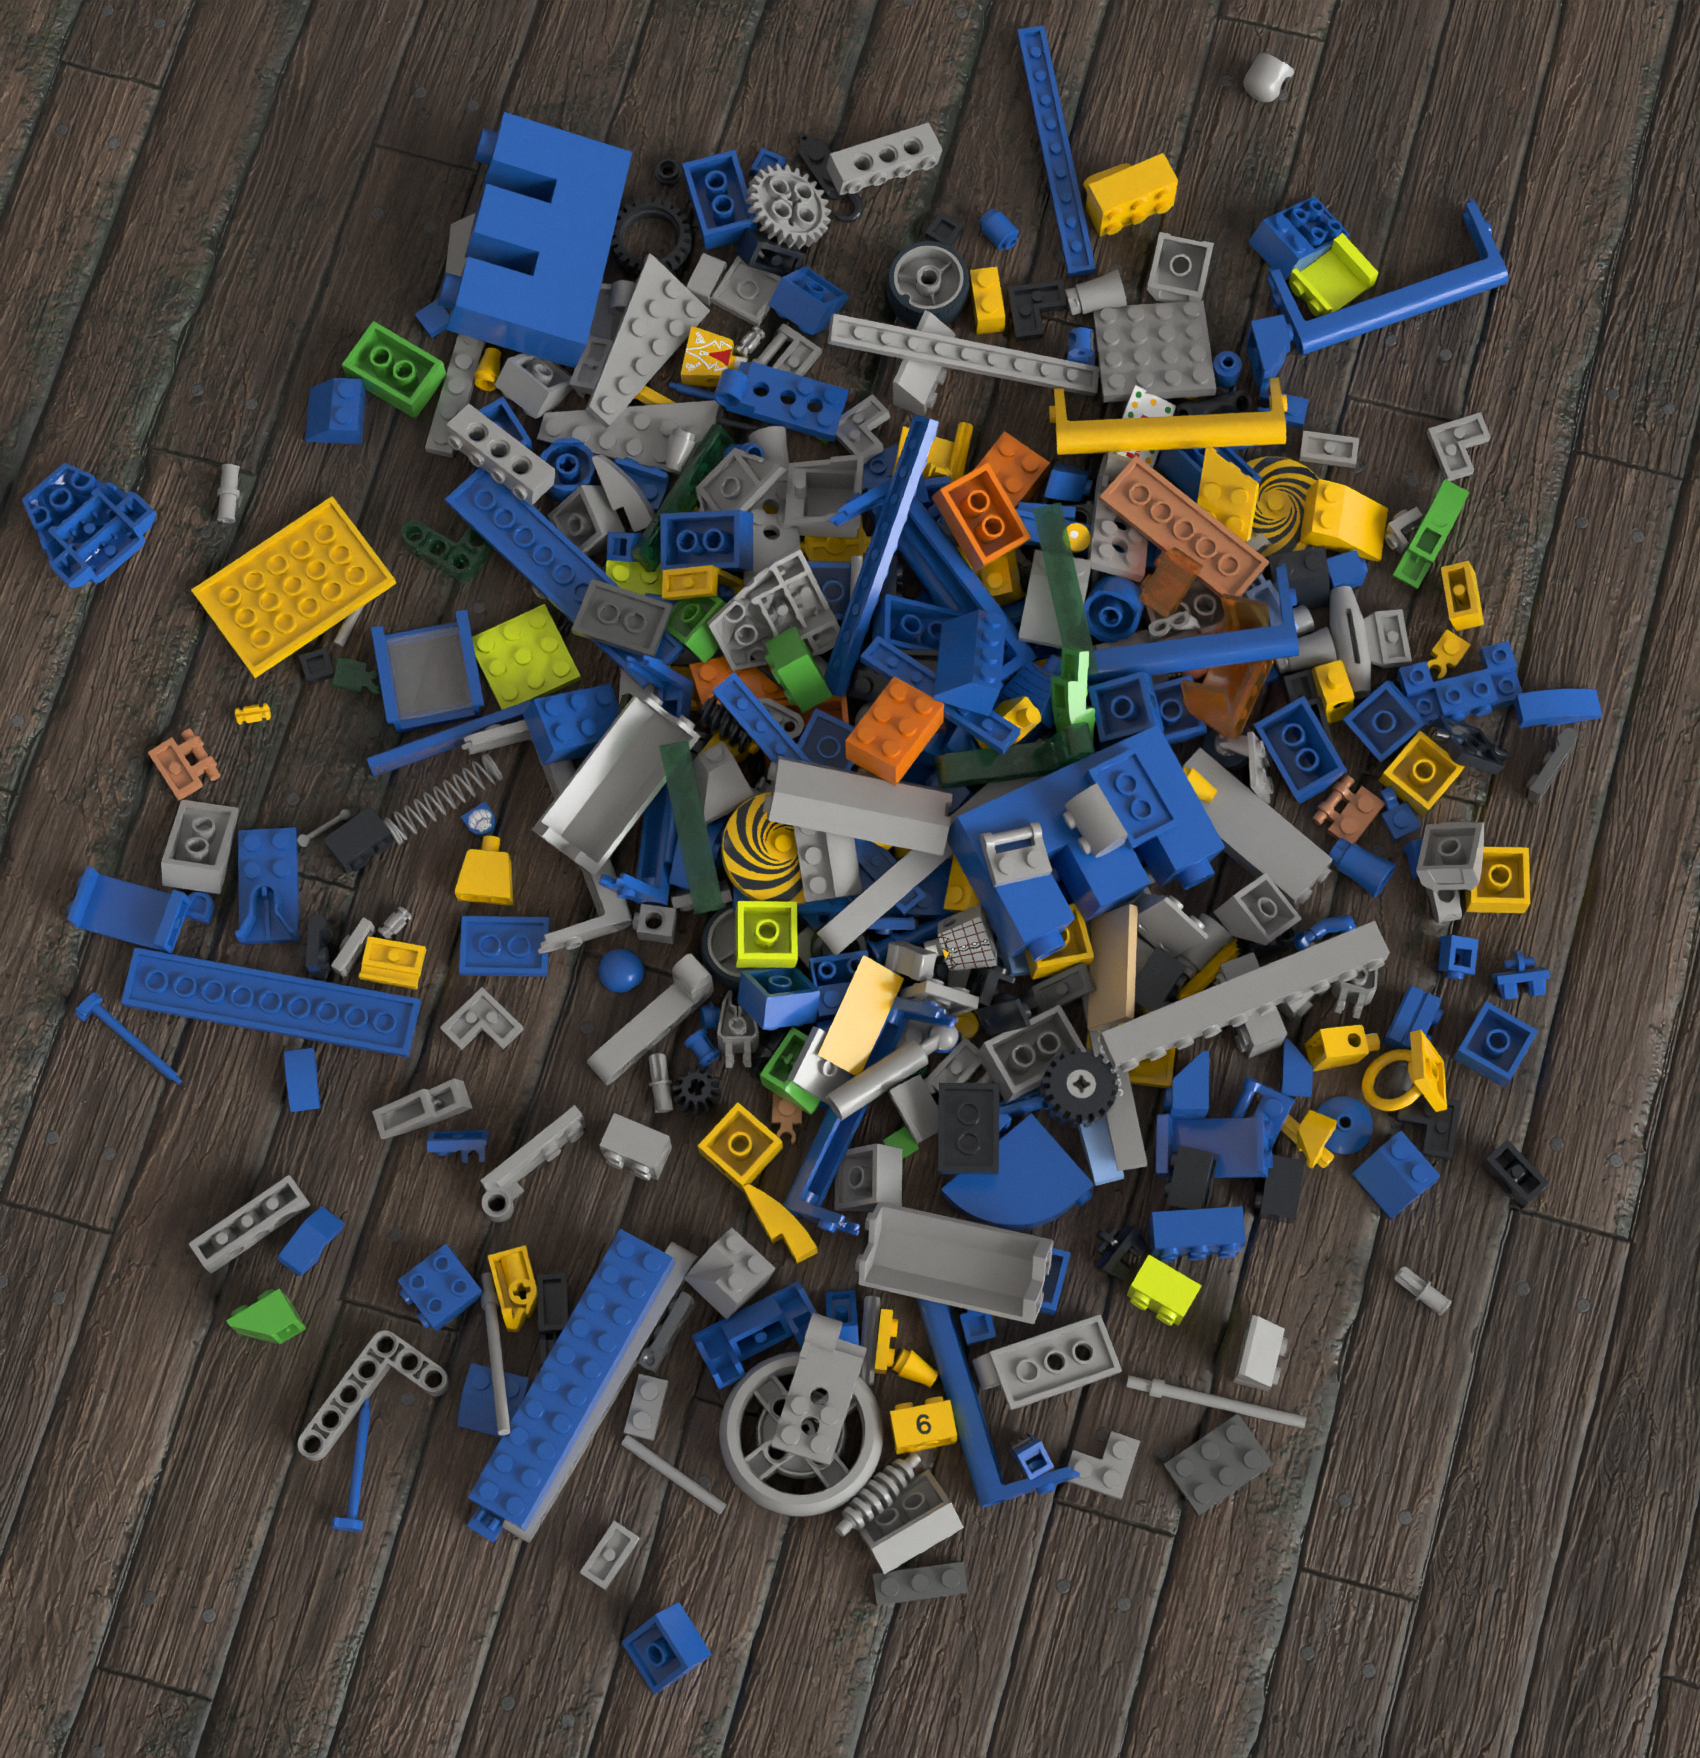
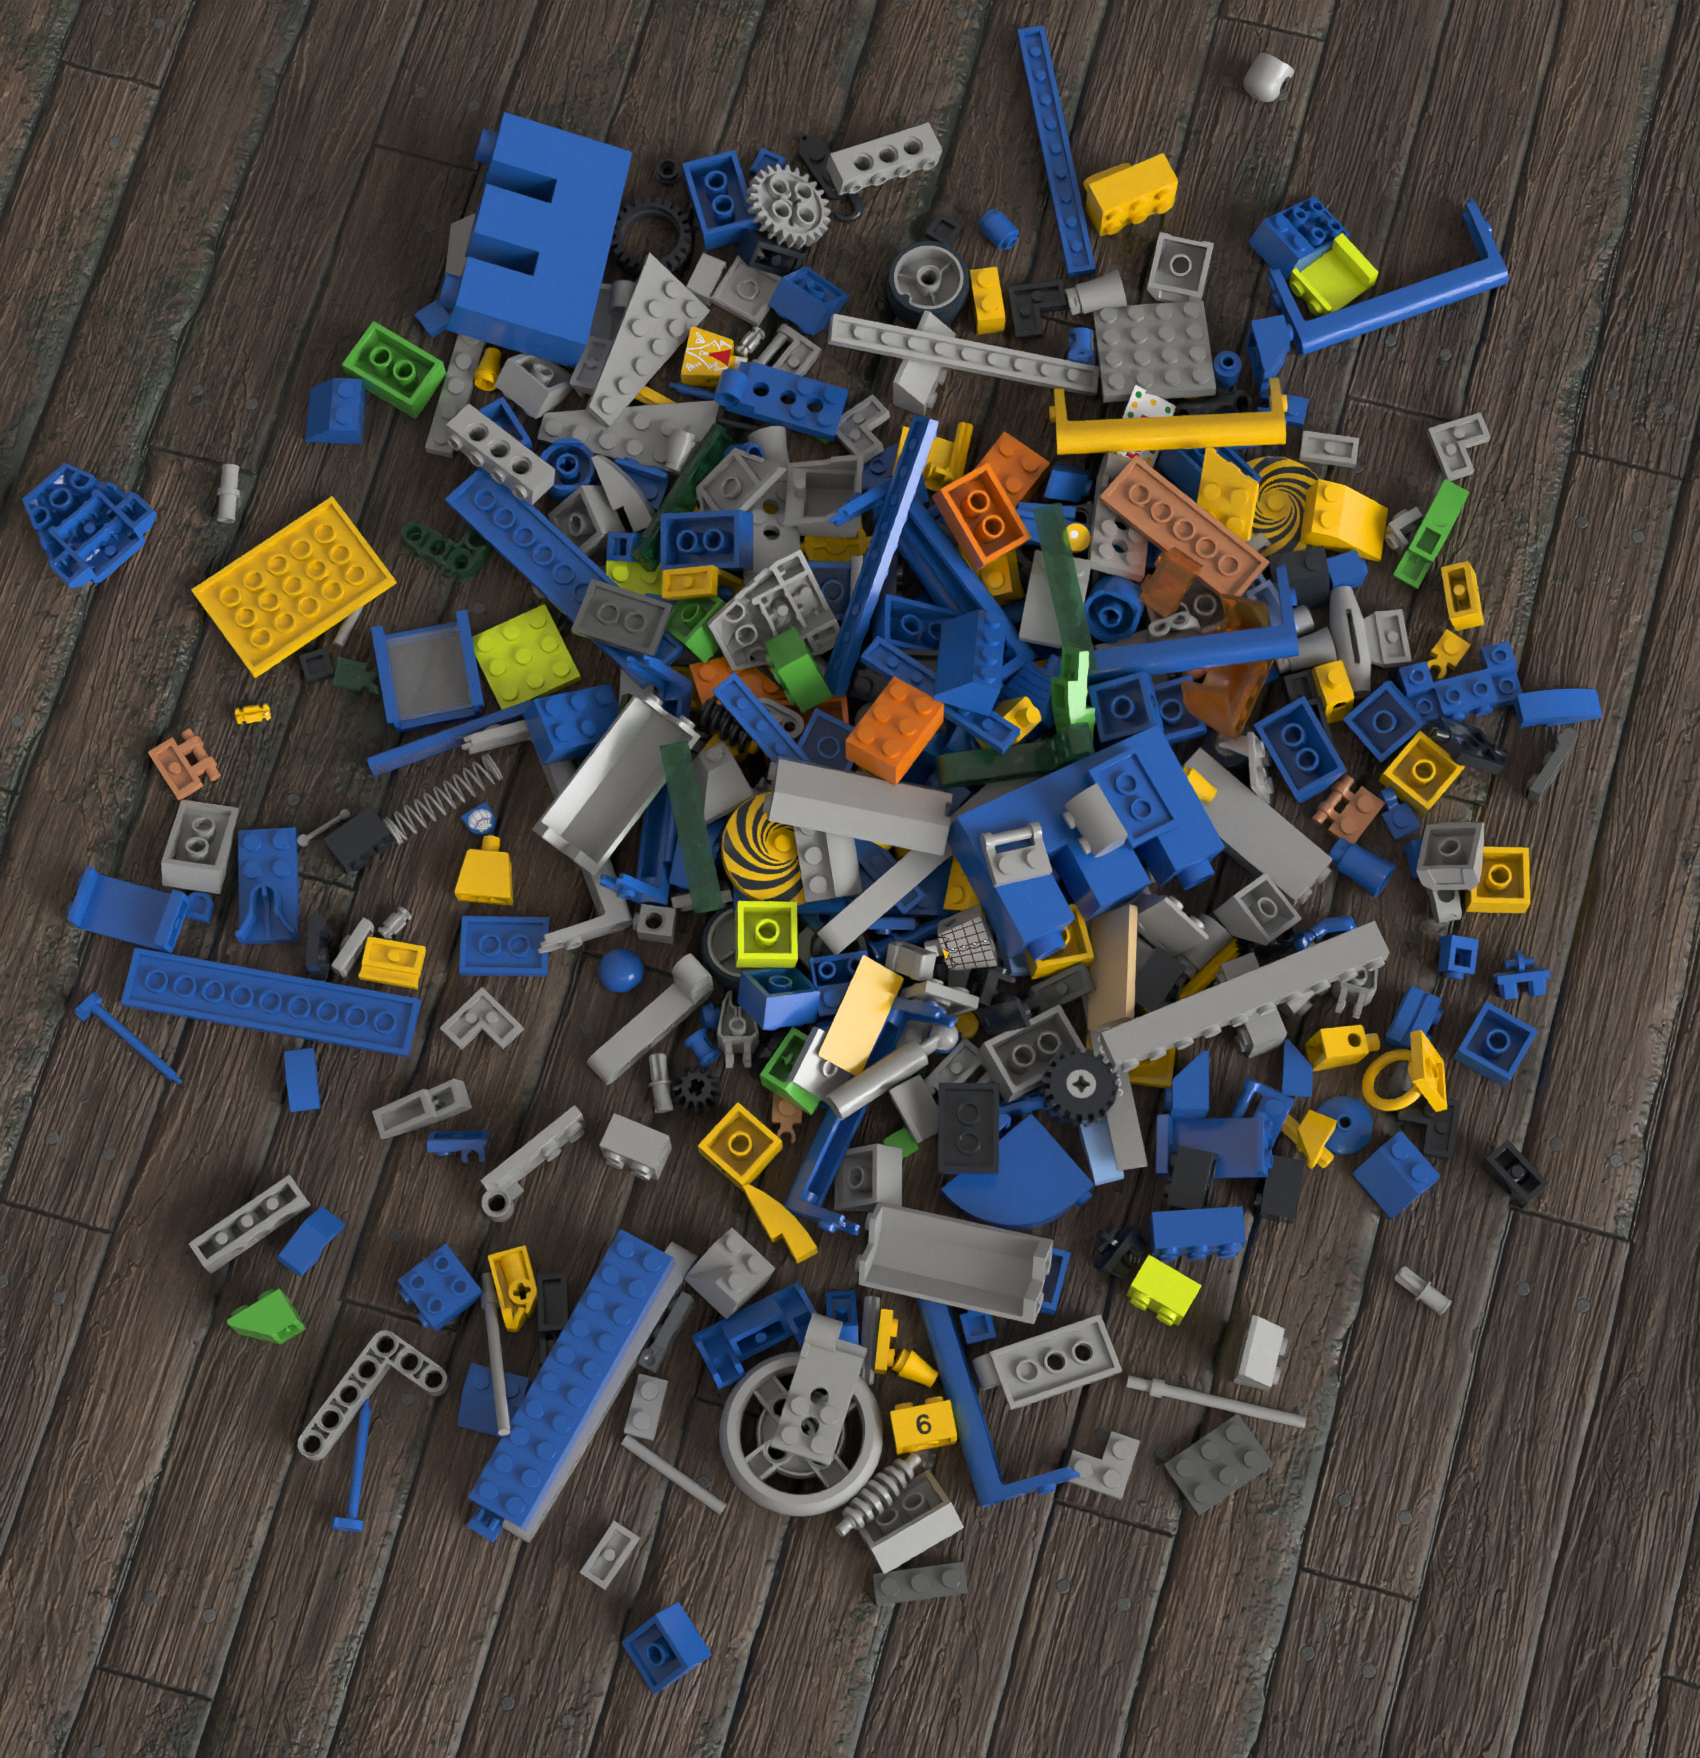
blue tile [924,476,951,505] -> none
blue leg [1008,1433,1054,1481] -> none

